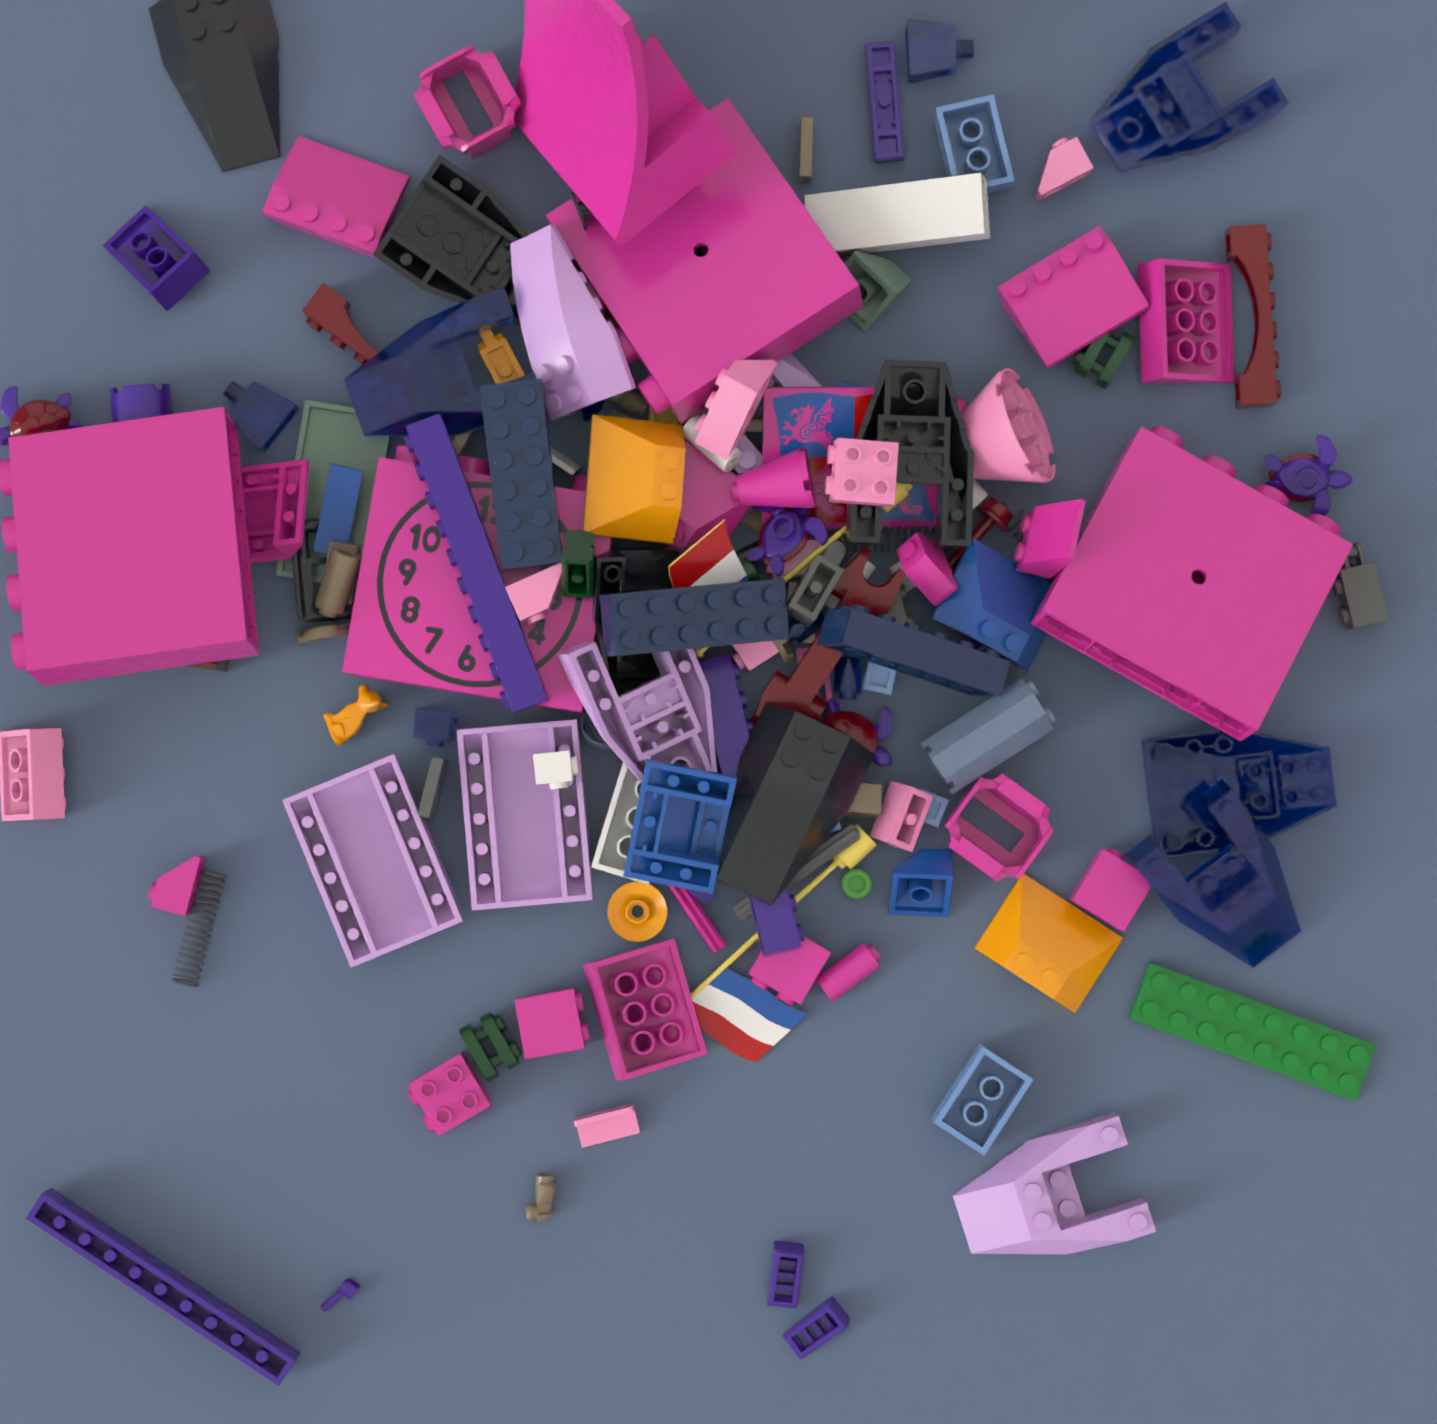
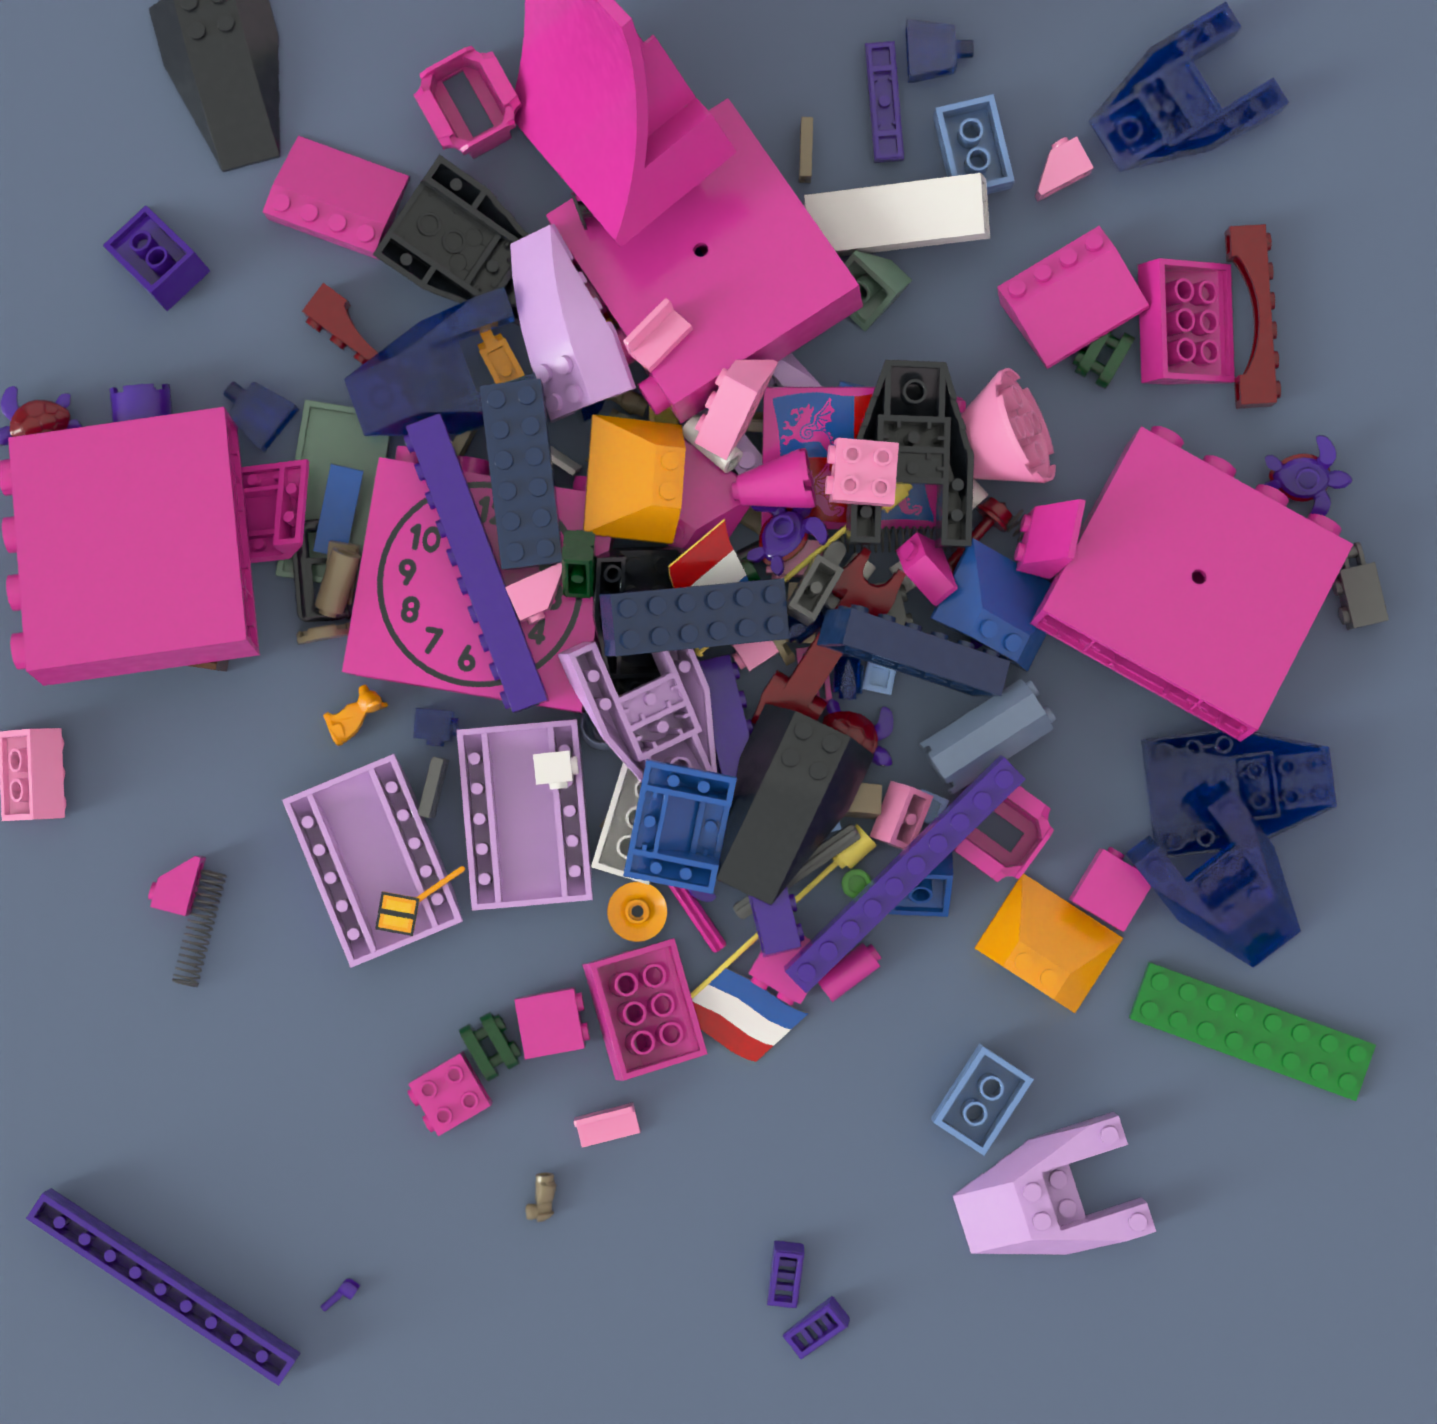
none -> piece [375,866,465,936]
none -> bright pink panel [624,298,693,373]
none -> dark purple brick [784,755,1026,993]

